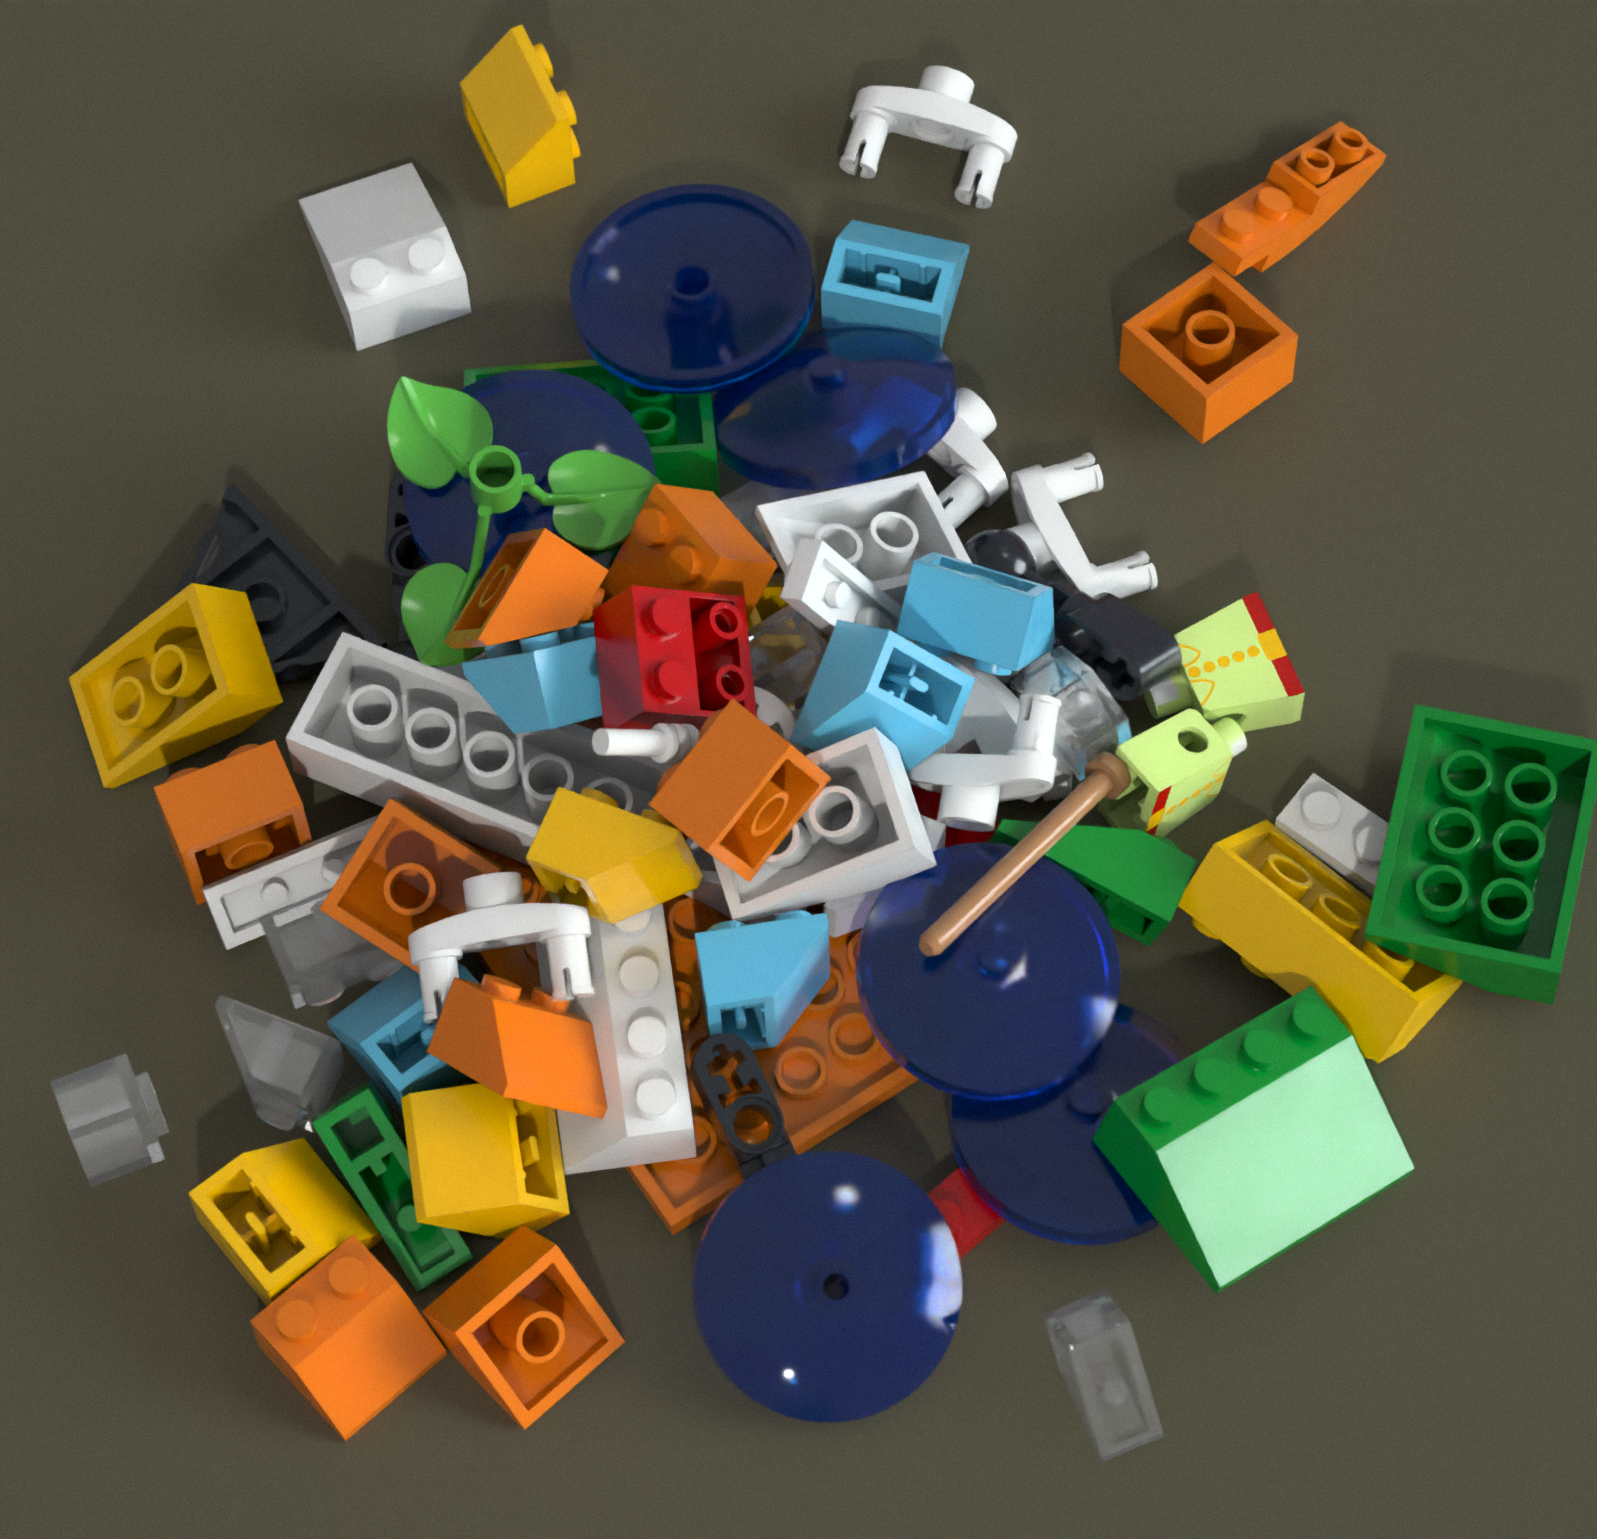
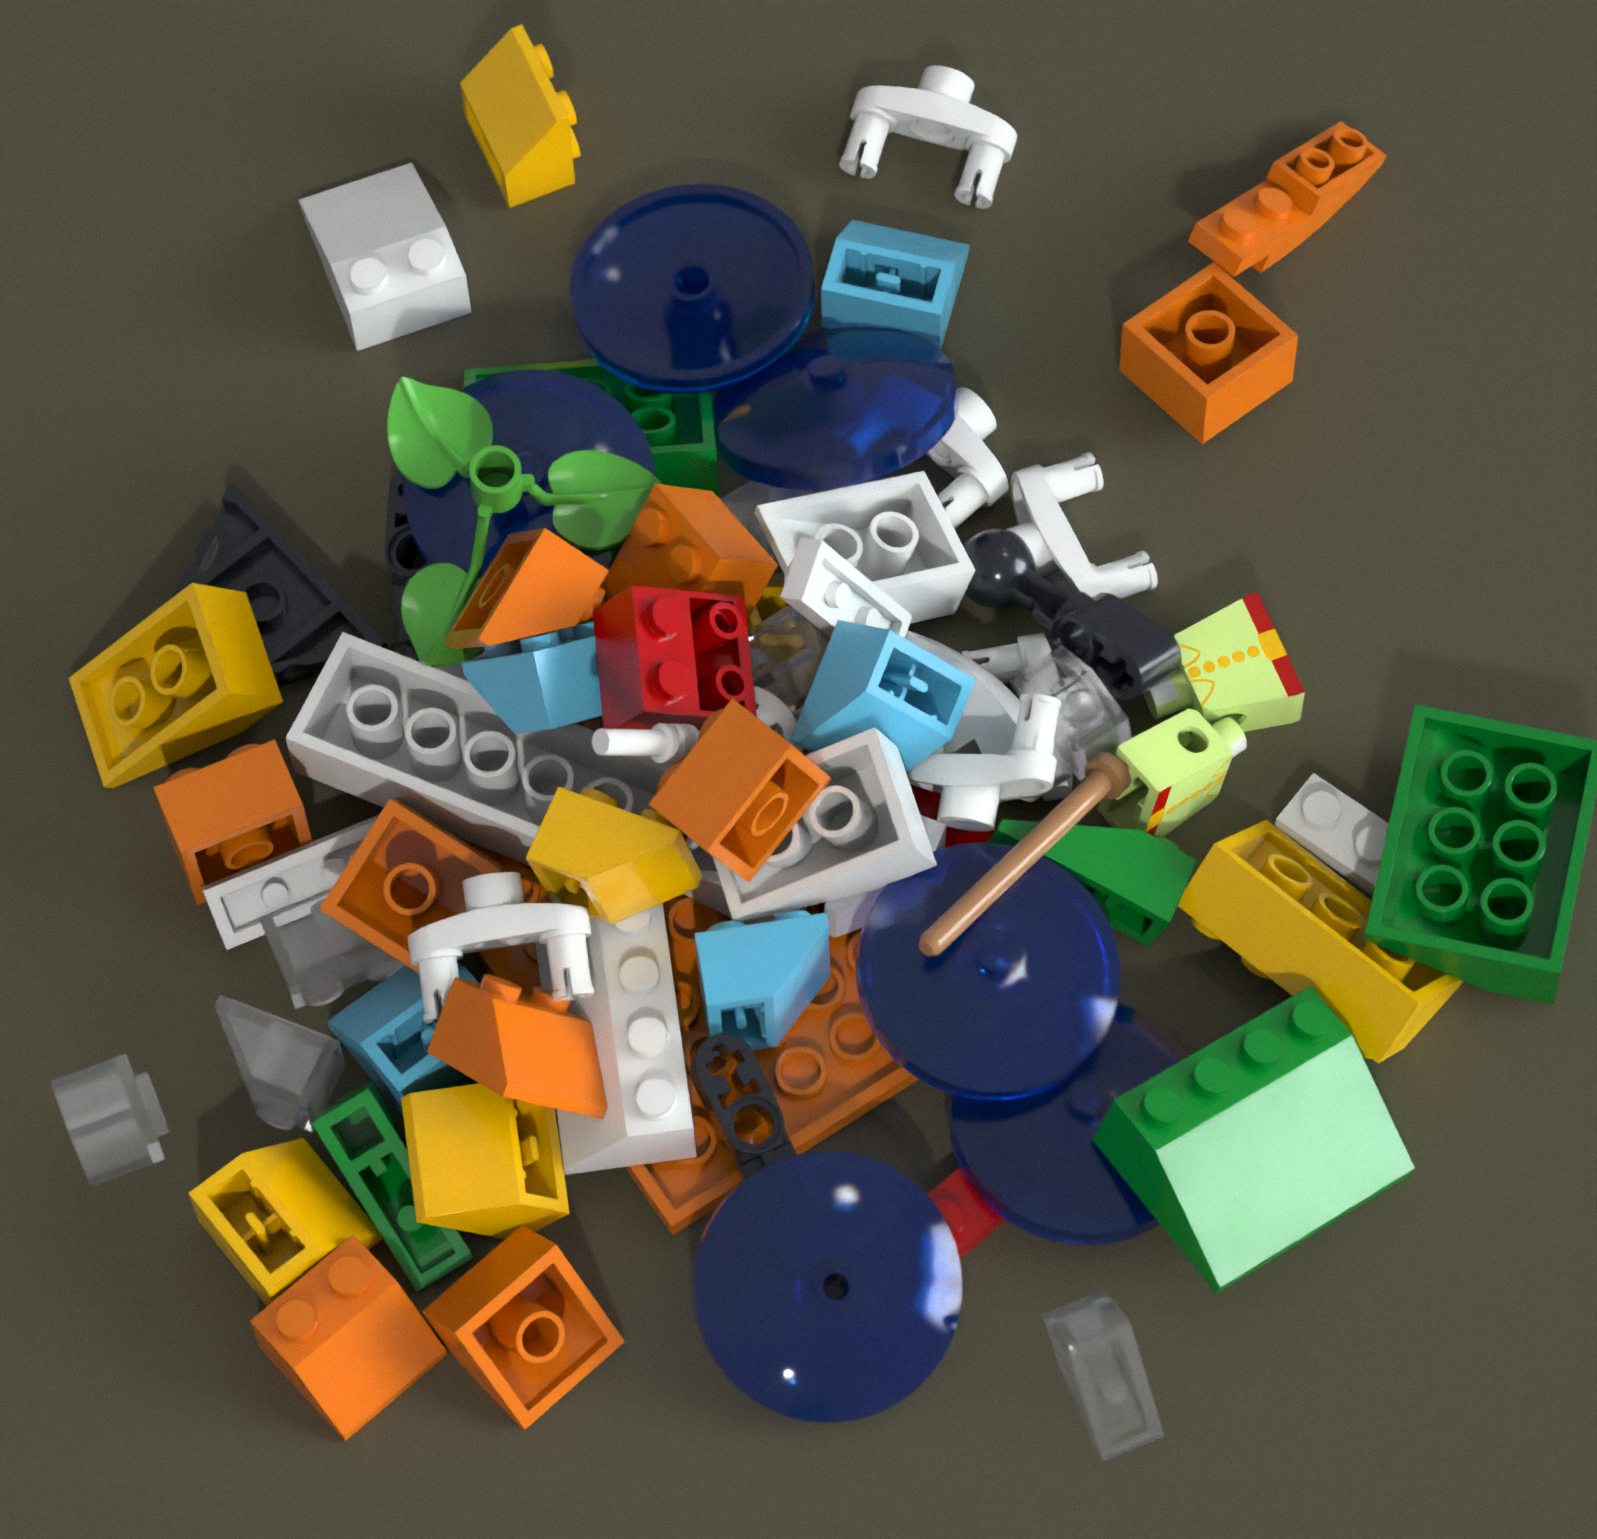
medium azure slope [896,552,1055,676] -> none

